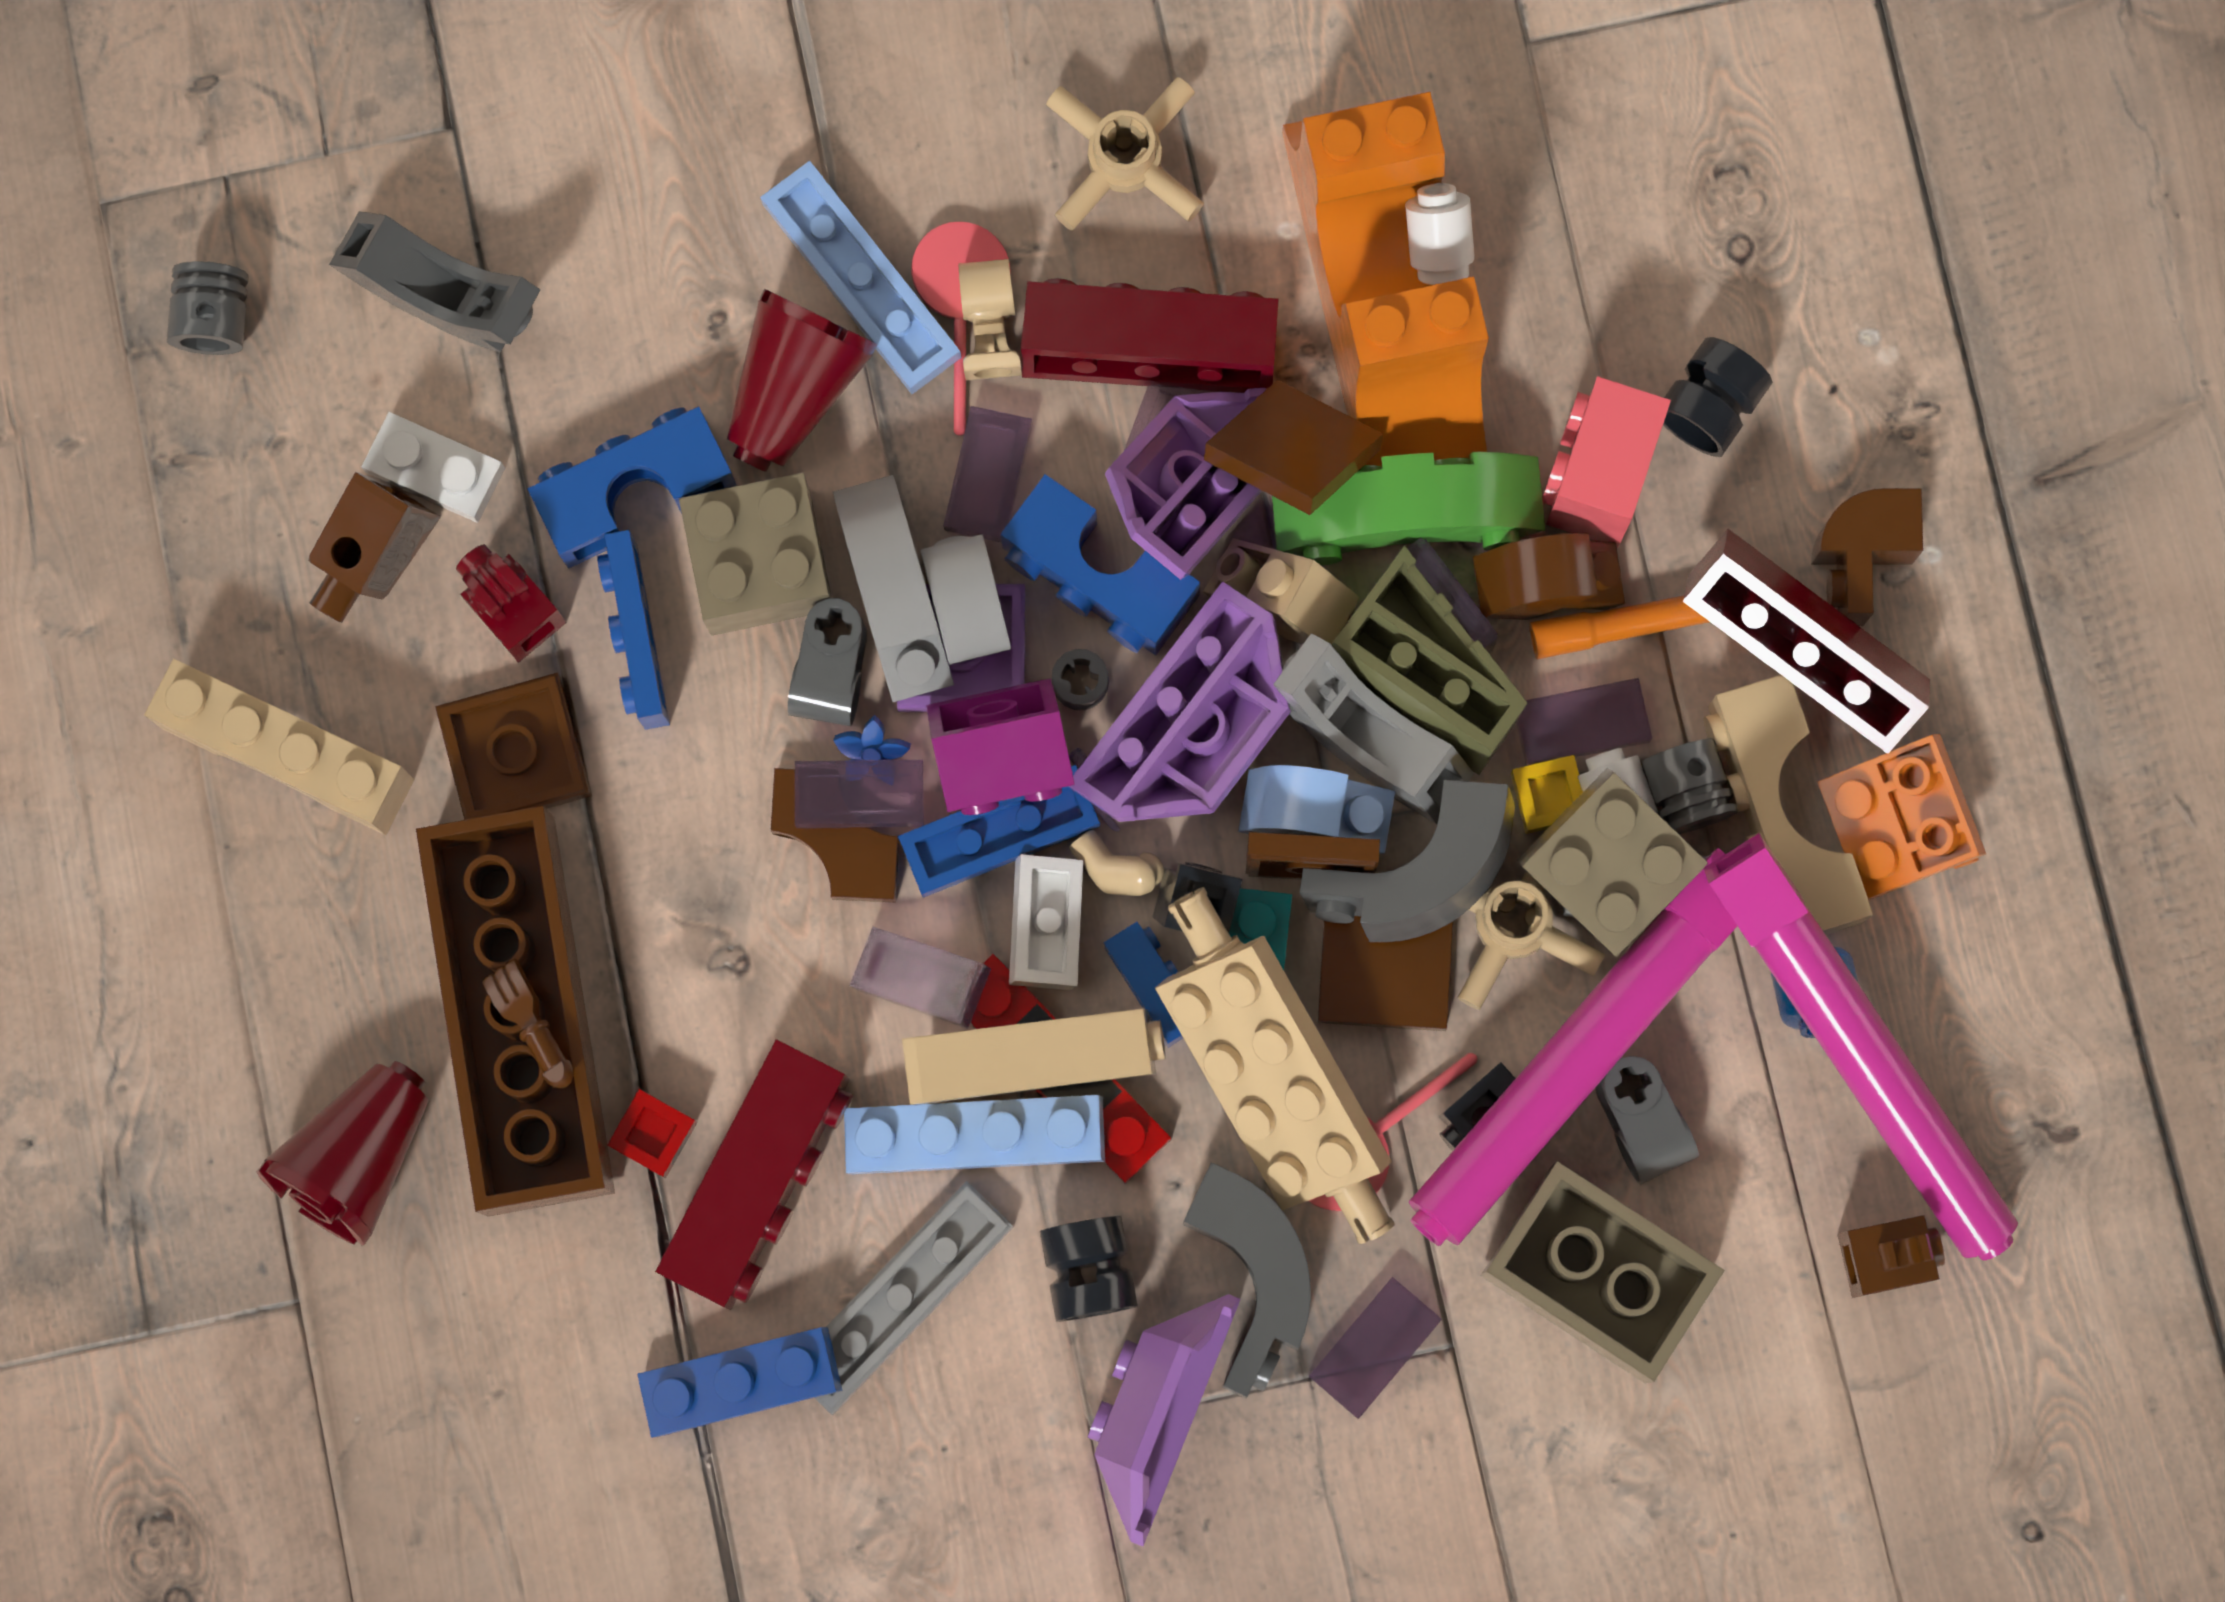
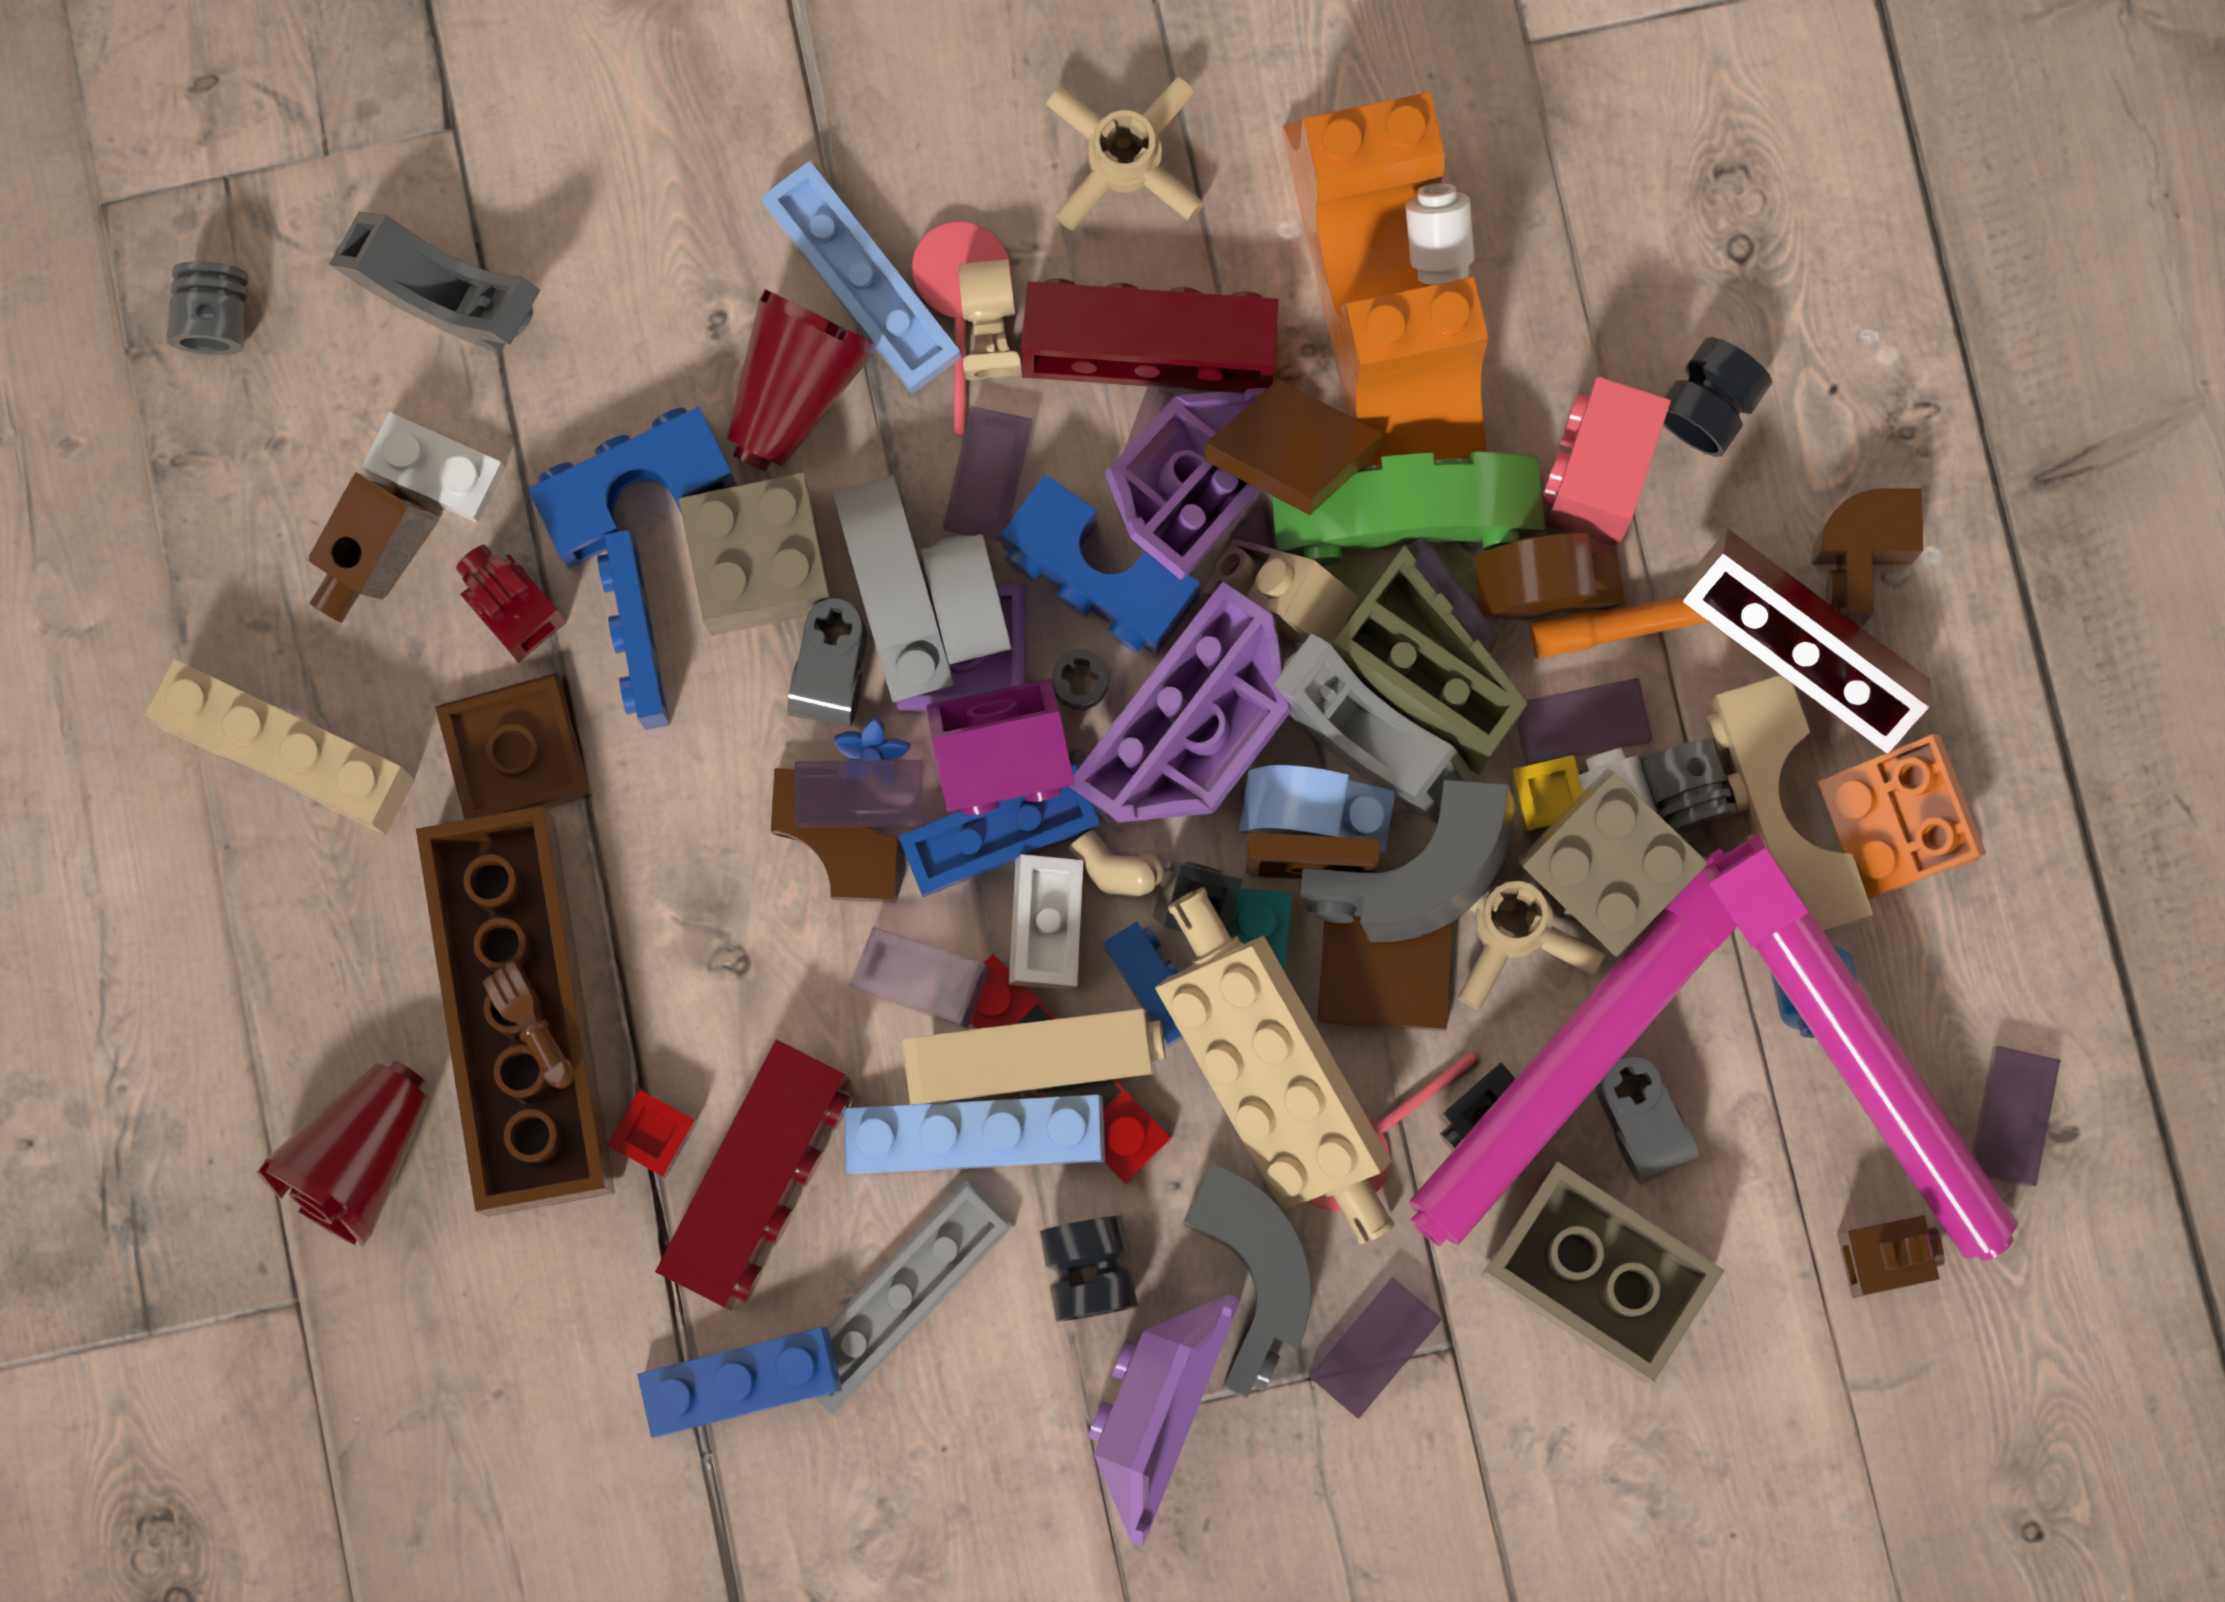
none -> clear purple tile [1972,1046,2061,1188]

